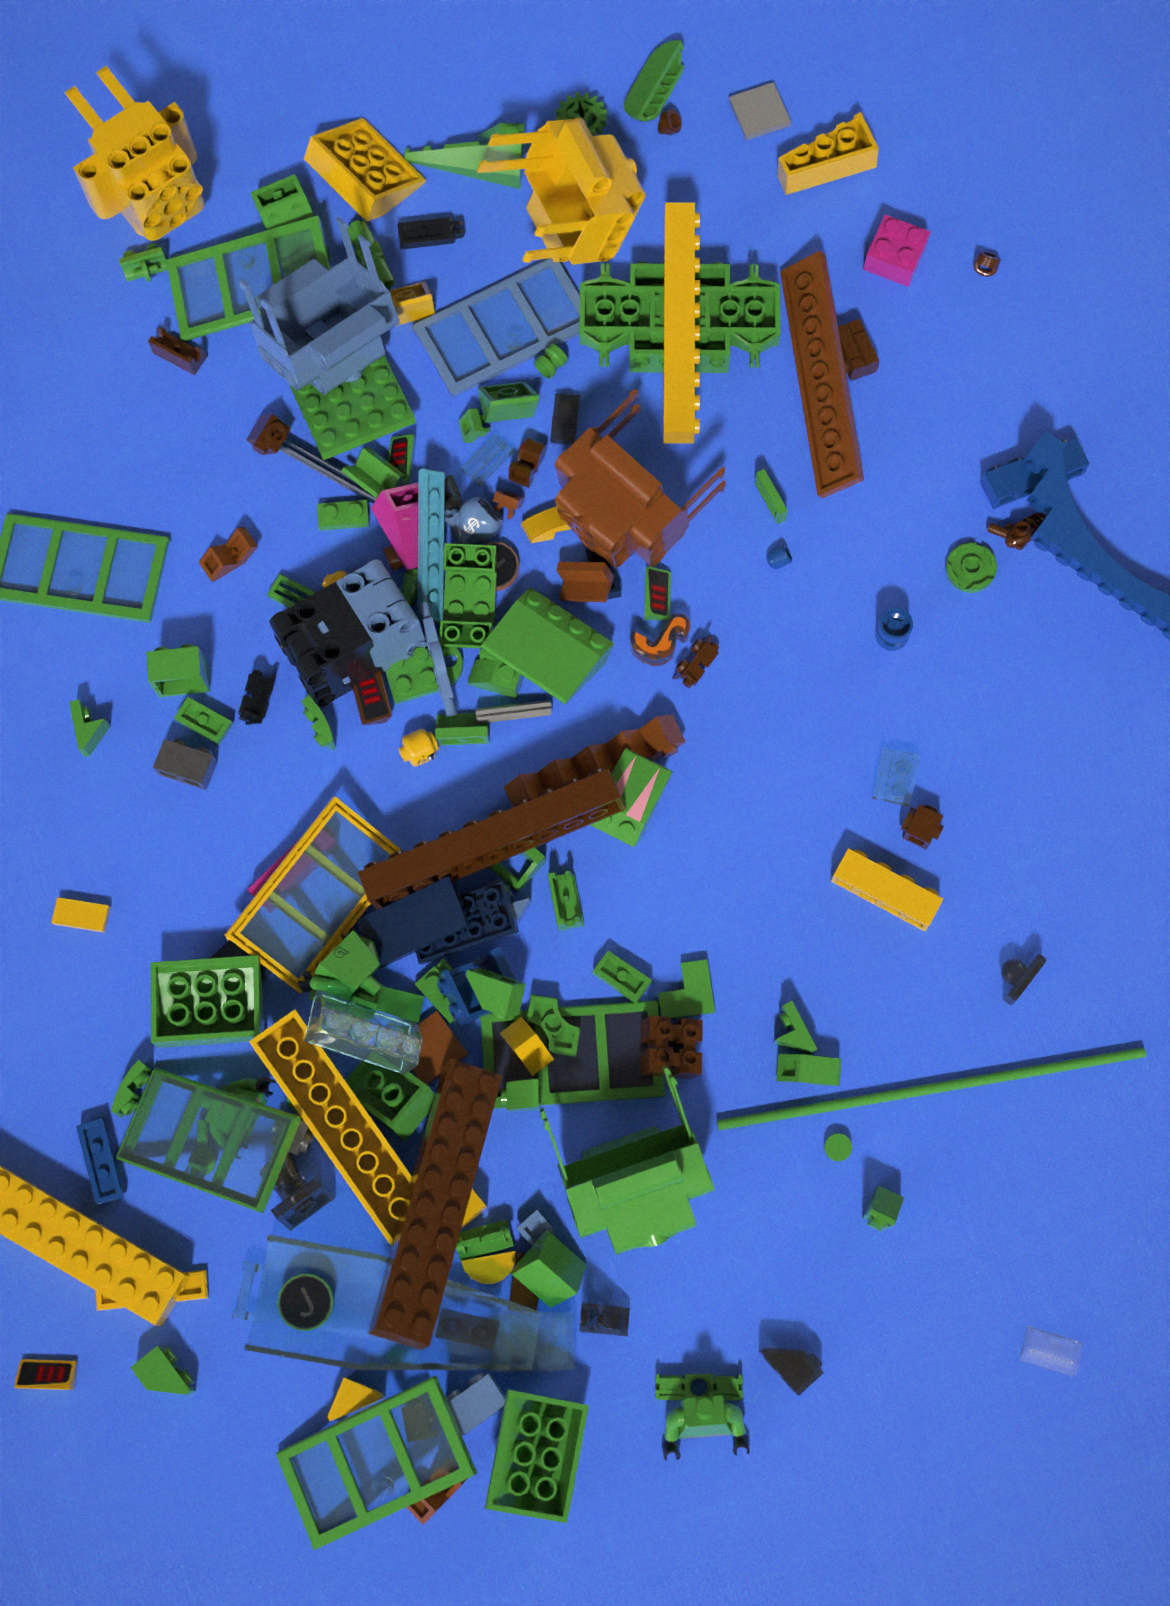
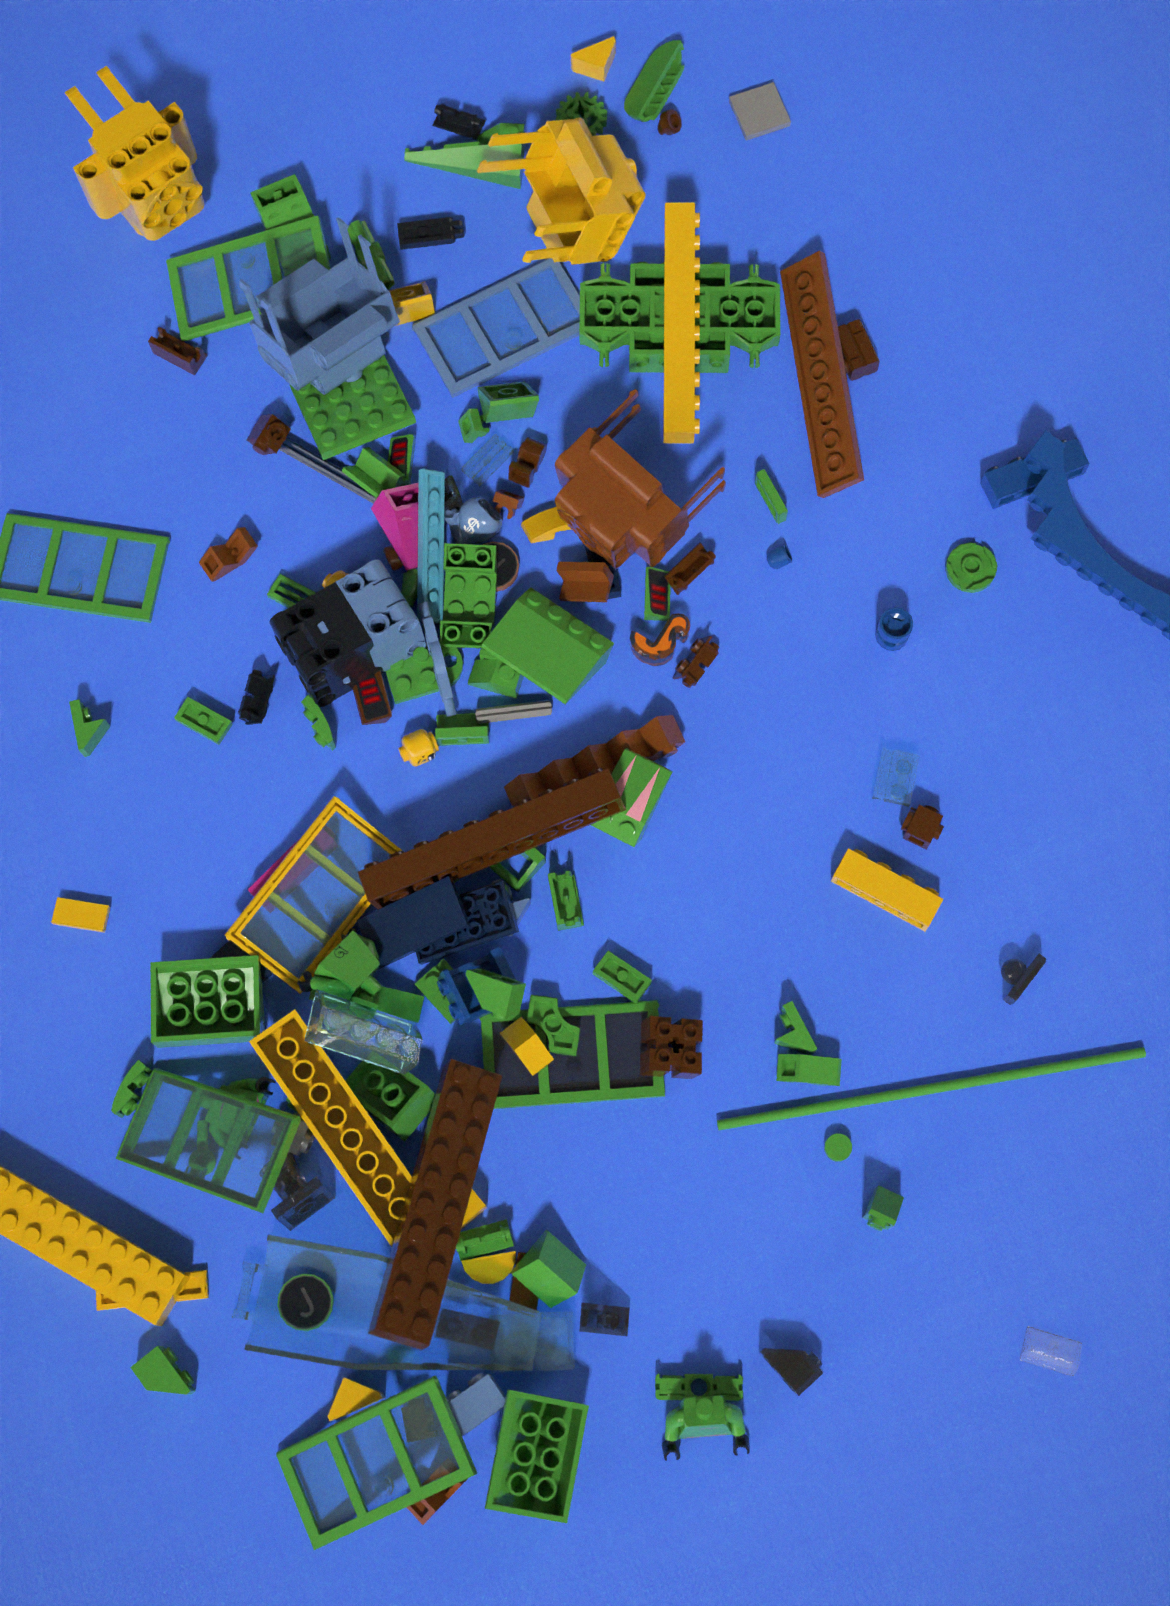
slope [14,1359,77,1390] -> none
blue plate [76,1118,125,1206] -> none
bright green hips [119,243,168,282] -> none
bright green piece [146,644,210,698] -> none
flat silver brick [153,739,217,790] -> none
yellow slope [304,118,426,222] -> none
bright green plate [317,500,370,531] -> none
dark orange tile [393,1011,468,1085] -> none
bright green slope [501,1079,541,1112] -> none
medium blue plate [516,1209,561,1246] -> none
bright green wheel [533,344,568,379] -> none
bright green piece [540,1065,715,1255] -> none
clear smoke tile [550,393,580,445] -> none
bright green tile [658,959,715,1019] -> none
yellow wedge [777,112,879,195] -> none
dark pink brick [863,215,931,287] -> none
tile [974,251,1001,277] -> none
reddish brown piece [987,512,1046,550] -> none
none -> black hinge [432,103,486,140]
none -> yellow slope [570,36,616,82]
none -> reddish brown hinge [664,543,716,595]

